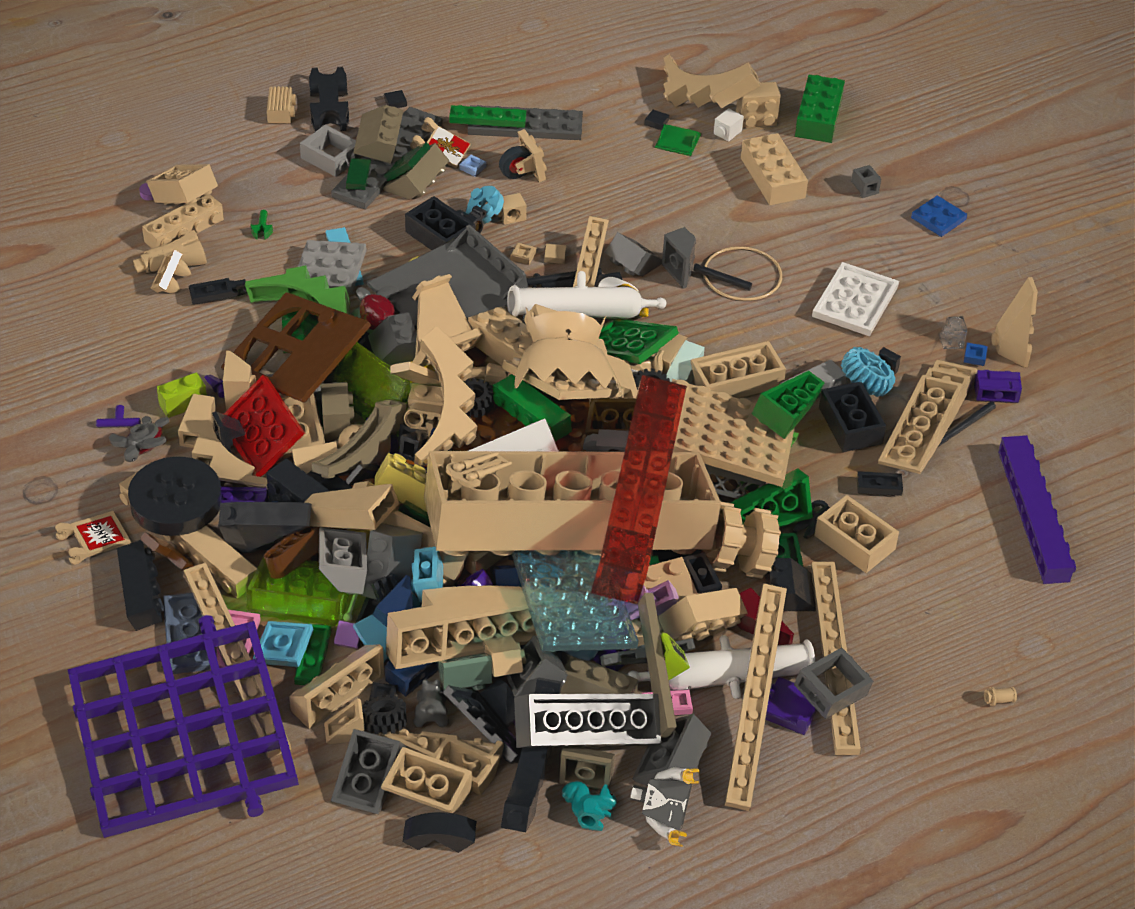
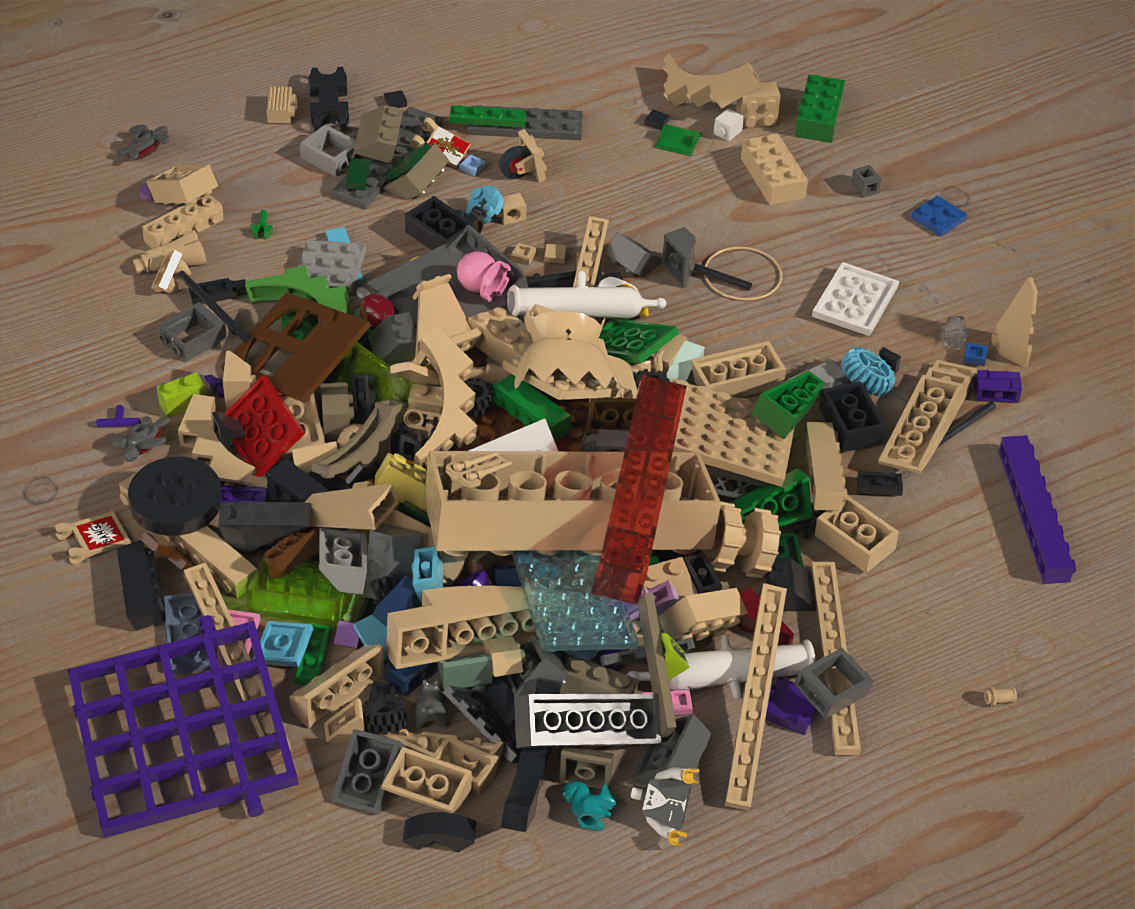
none -> dark grey animal [117,124,170,161]
none -> dark grey window [159,302,227,362]
none -> black bar [178,271,250,342]
none -> black plate [351,374,376,418]
none -> bright pink tile [456,251,511,302]
none -> tan brick [805,422,847,511]

